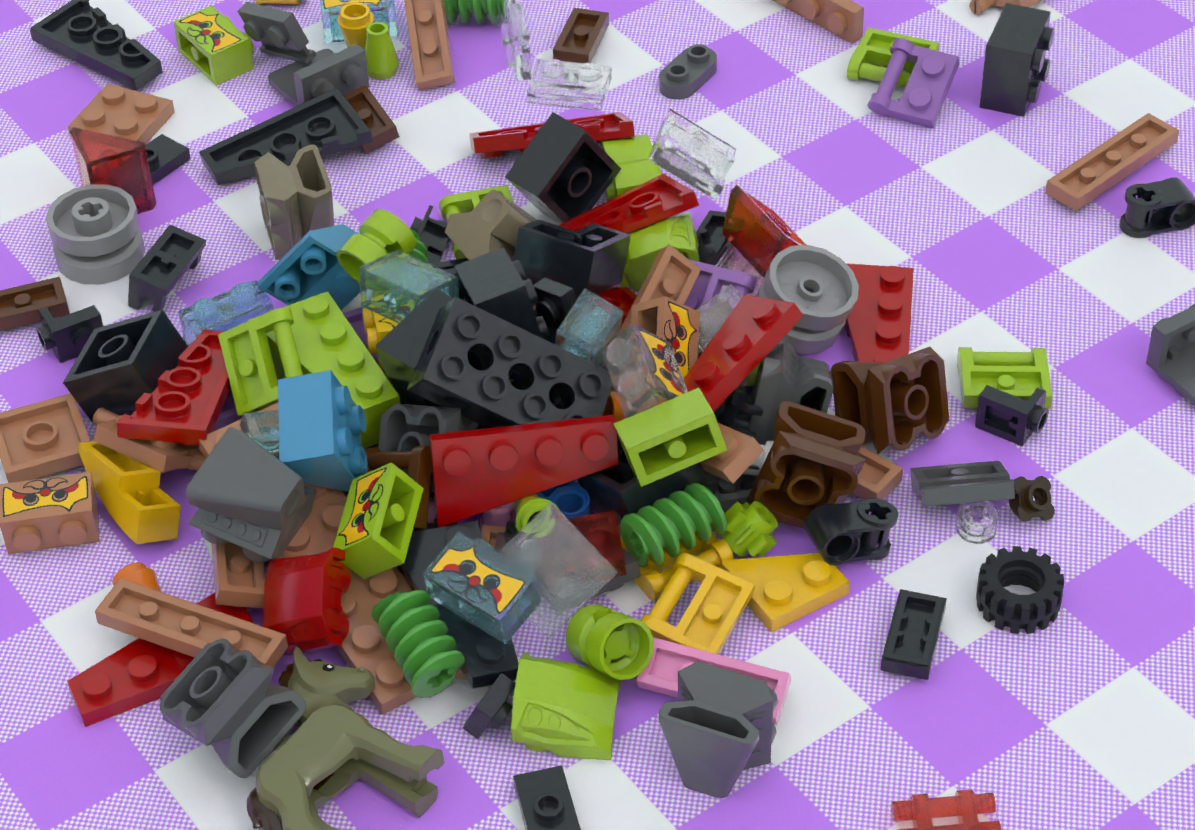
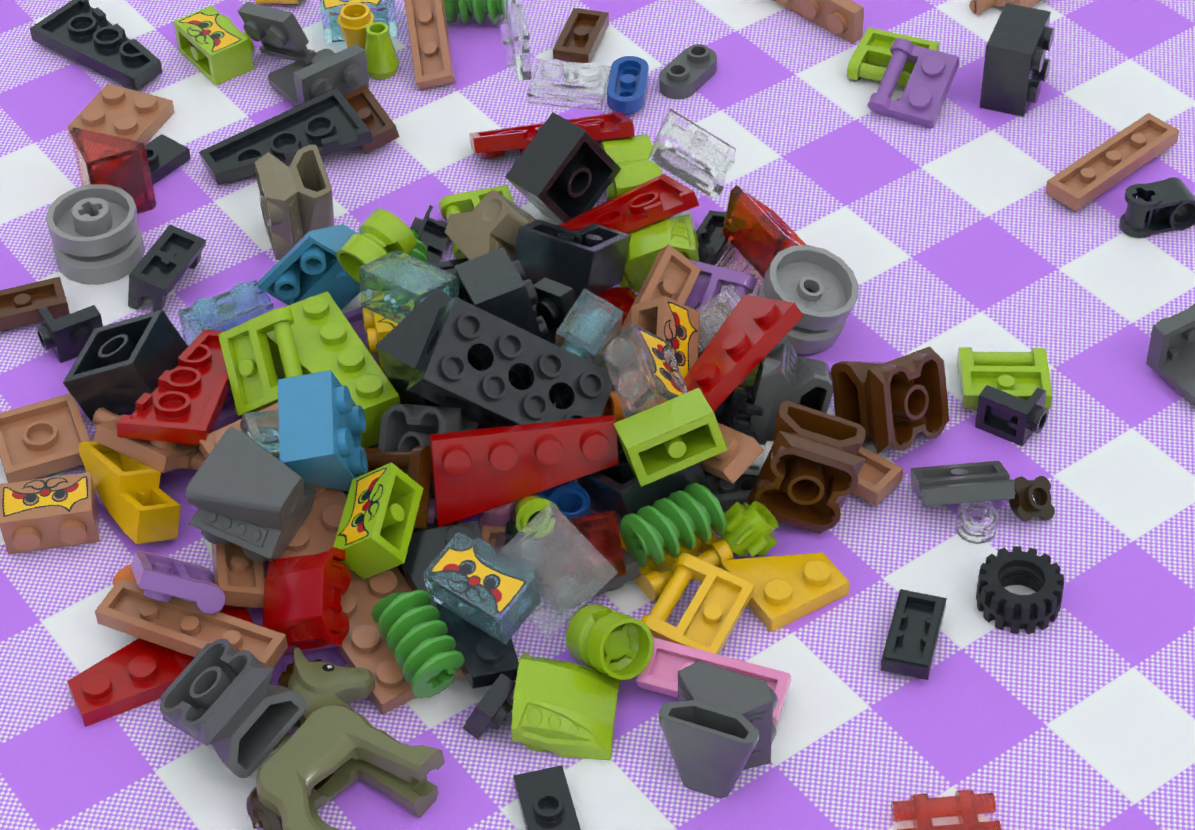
black piece [804,498,899,565] -> none
red wing [845,263,914,362] -> none
none -> medium lavender plate [131,550,225,614]
none -> blue plate [607,56,649,115]

